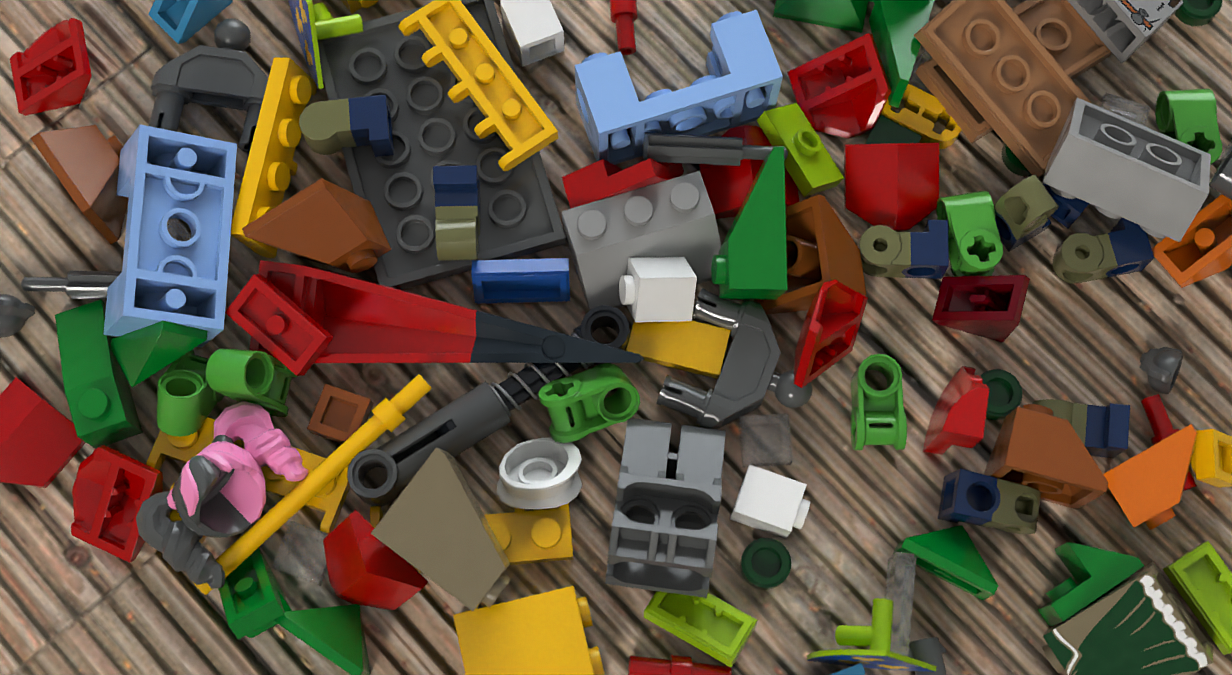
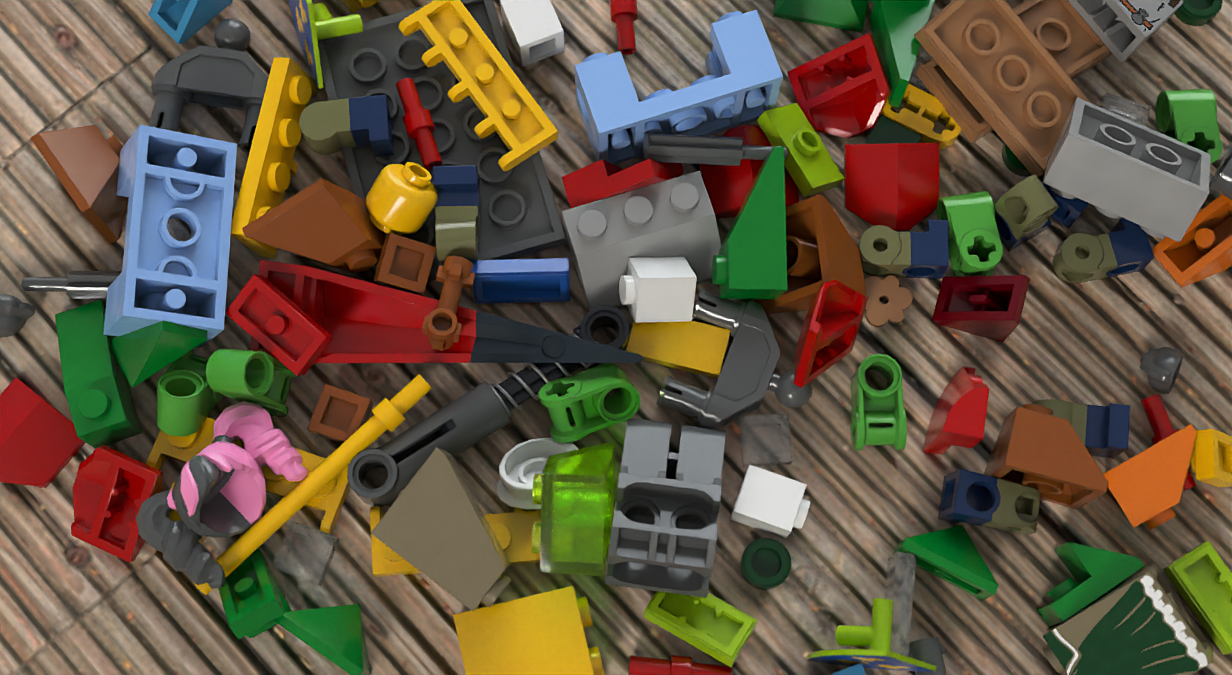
red slope [10,18,92,115] -> none
red slope [323,509,428,611] -> none
dark green tile [980,369,1022,420] -> none
none -> yellow head [366,162,438,236]
none -> dark orange plate [373,233,436,295]
none -> red bar [396,78,443,170]
none -> dark orange bar [422,256,475,351]
none -> clear neon green slope [532,443,615,576]
none -> medium nougat plant [864,275,913,327]

